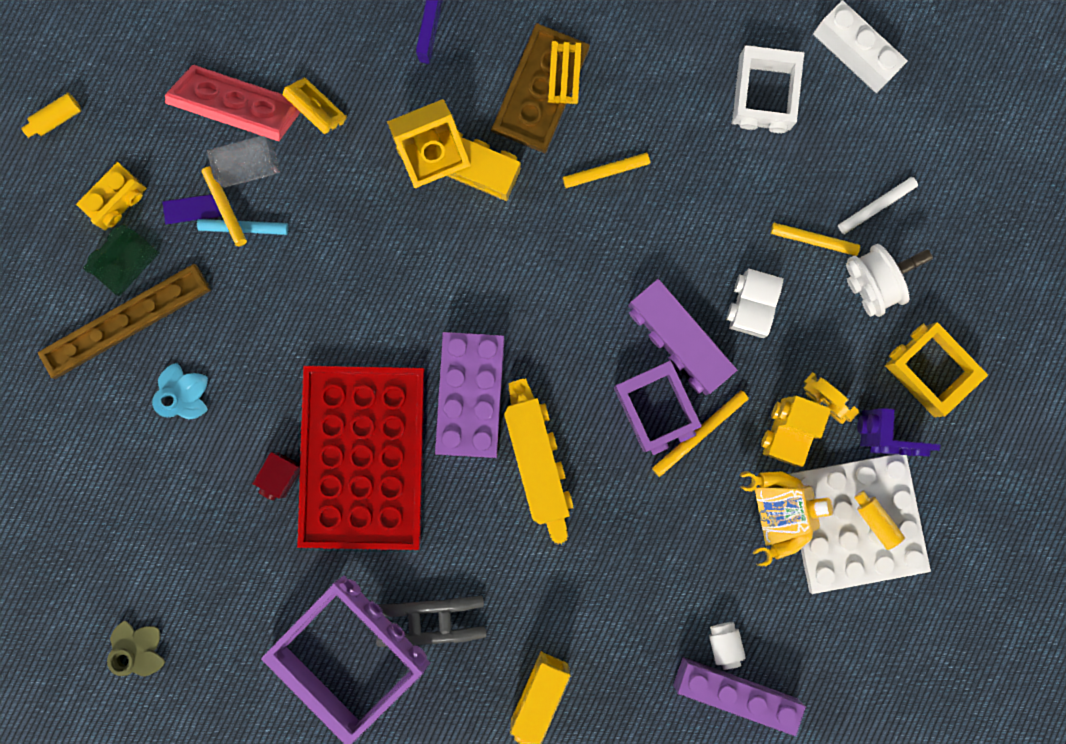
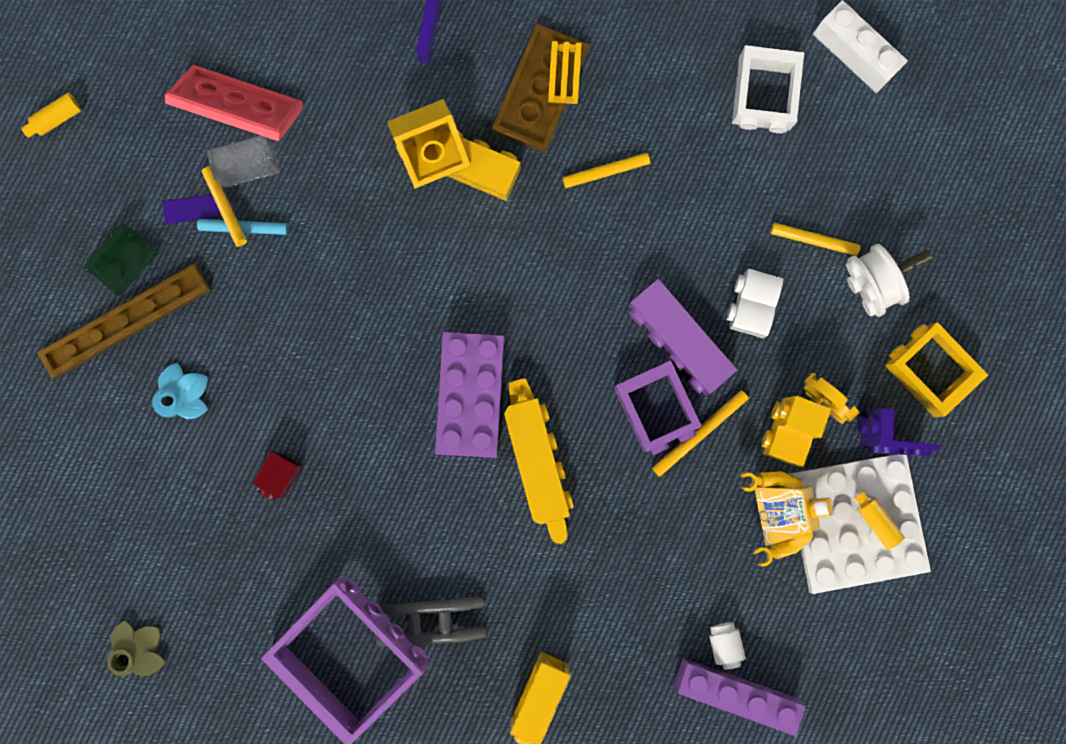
yellow bracket [76,162,147,231] -> none
yellow tile [282,78,347,134] -> none
red plate [297,366,425,550] -> none
white bar [838,177,918,234] -> none

